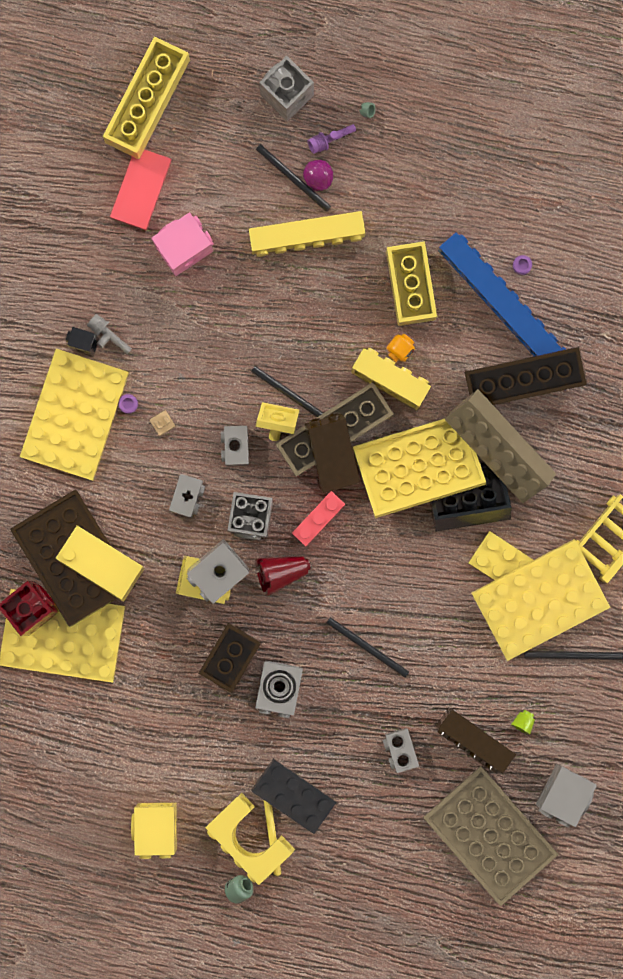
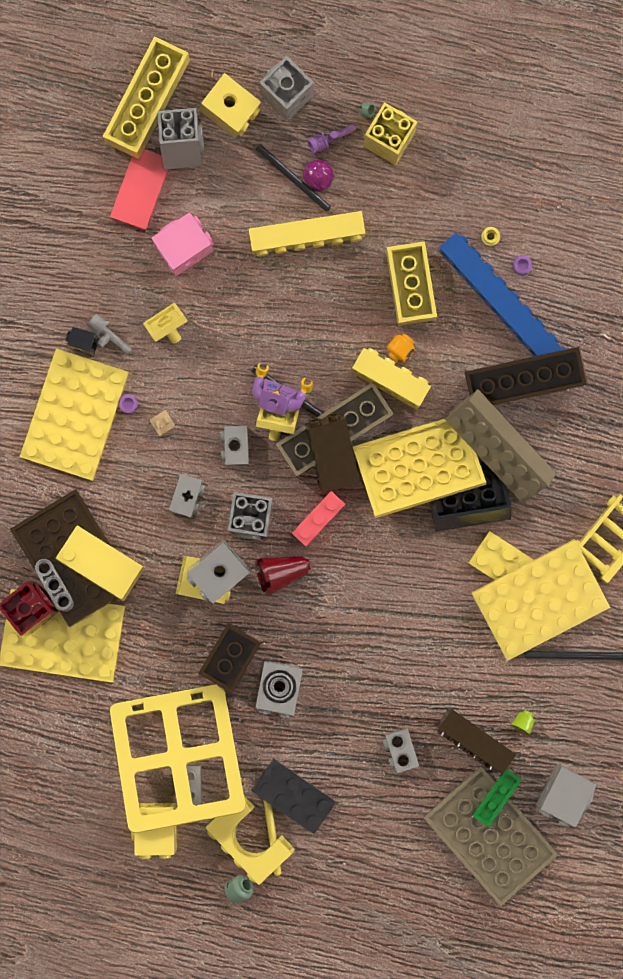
black piece [326,617,409,678] -> none
none -> light grey beam [35,559,74,612]
none -> light yellow window [110,684,245,833]
none -> light yellow tile [143,303,187,344]
none -> light grey brick [158,108,204,169]
none -> light grey brick [186,764,202,805]
none -> light yellow brick [199,73,261,138]
none -> medium lavender torso [252,363,313,415]
none -> light yellow brick [363,102,417,166]
none -> green plate [472,769,522,827]
none -> light yellow plate [481,227,500,246]

